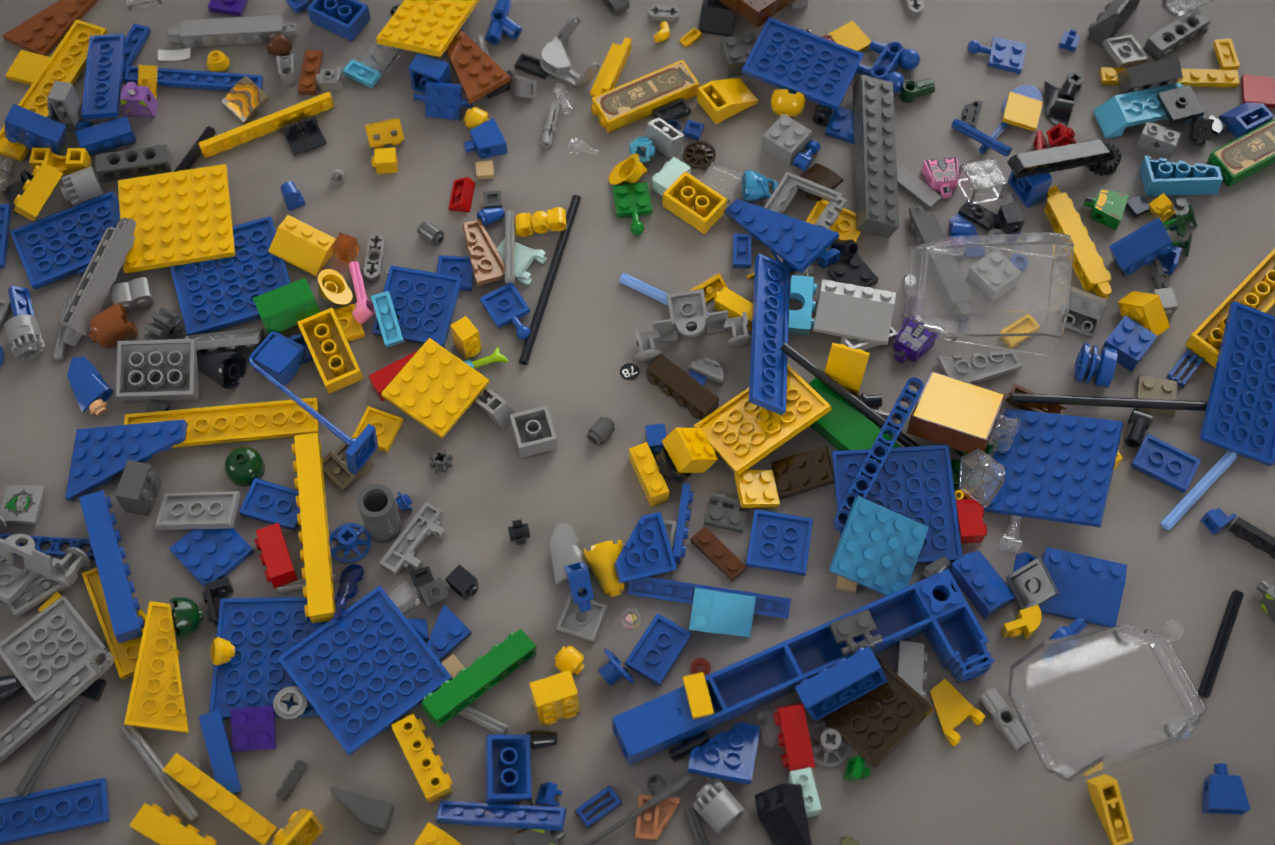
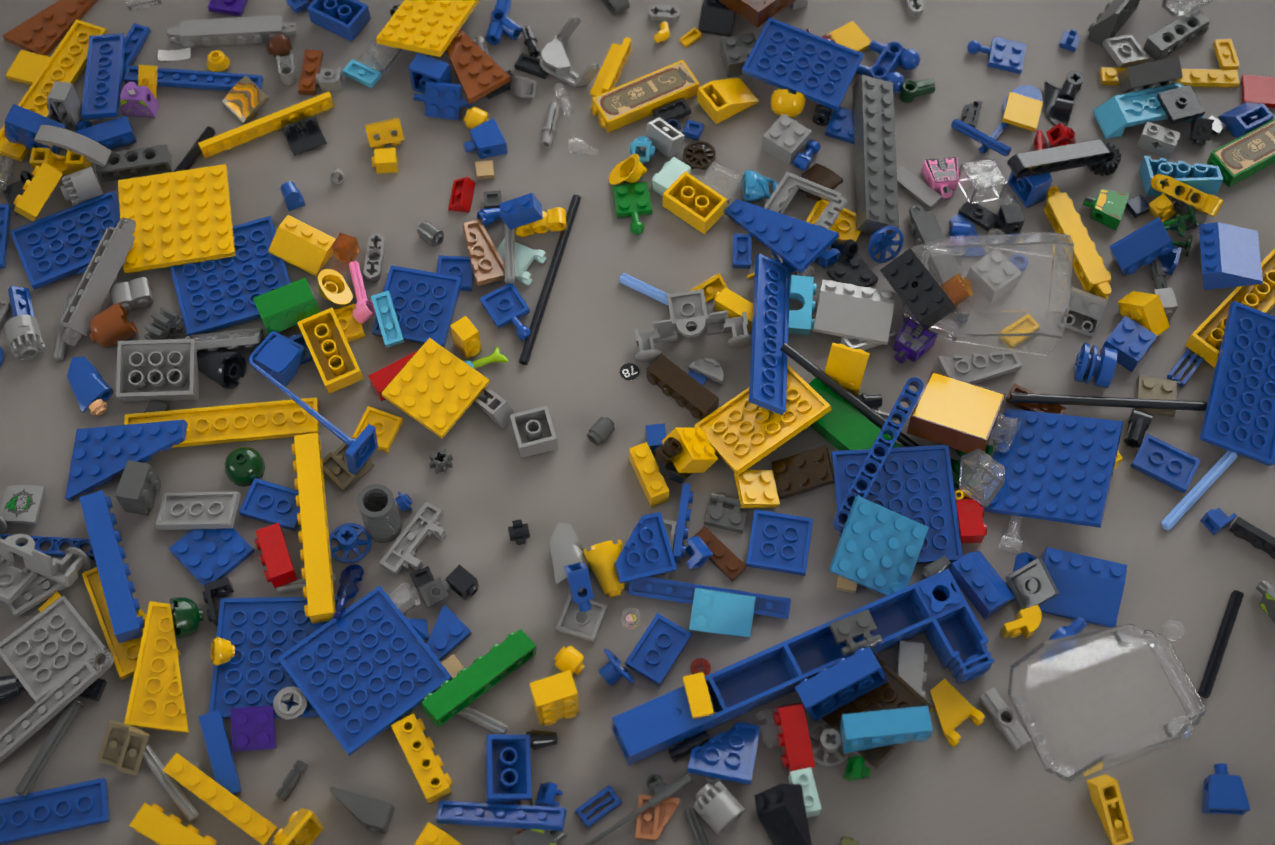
none -> light grey slope [34,125,112,167]
none -> dark tan slope [97,719,150,776]
none -> blue brick [500,192,543,230]
none -> black axle [522,25,540,58]
none -> dark brown wheel [655,437,683,464]
none -> blue panel [686,536,713,569]
none -> dark azure wedge [840,706,933,753]
none -> blue wheel [868,226,904,263]
none -> black brick [880,248,956,331]
none -> clear orange brick [941,273,973,307]
none -> yellow piece [1151,174,1224,217]
none -> slope [1199,222,1263,290]

